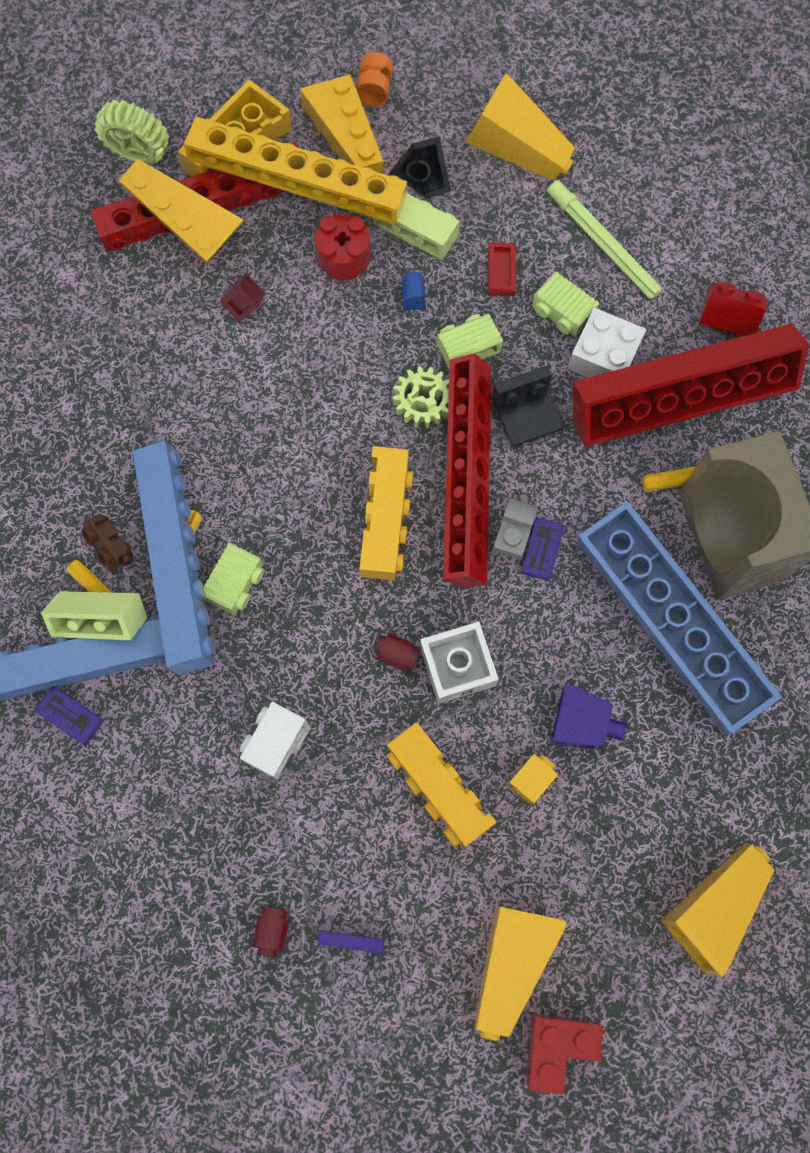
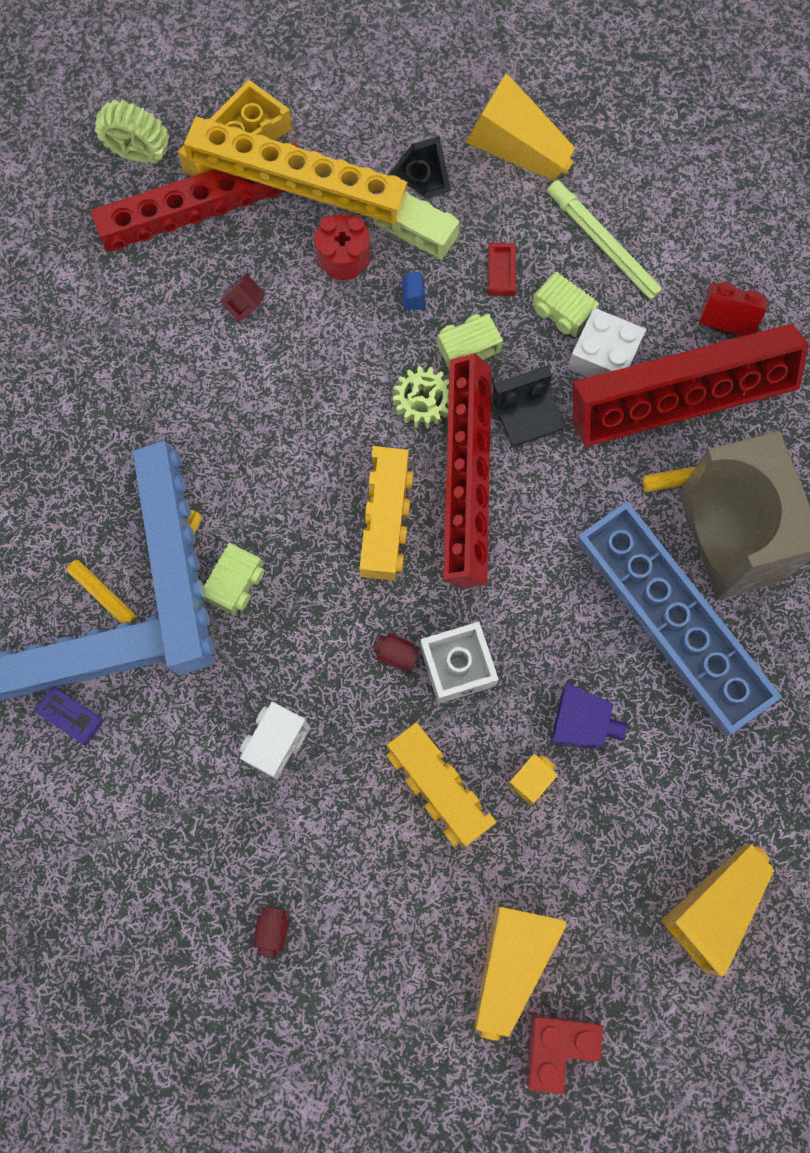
yellowish green brick [41,591,147,640] -> none
reddish brown hinge [82,514,133,575] -> none
yellow wedge [119,159,244,264] -> none
yellow wedge [300,75,384,174] -> none
dark purple tile [317,930,385,954] -> none
orange wheel [355,52,394,106] -> none
light grey brick [493,498,538,560] -> none
dark purple tile [521,517,565,581] -> none

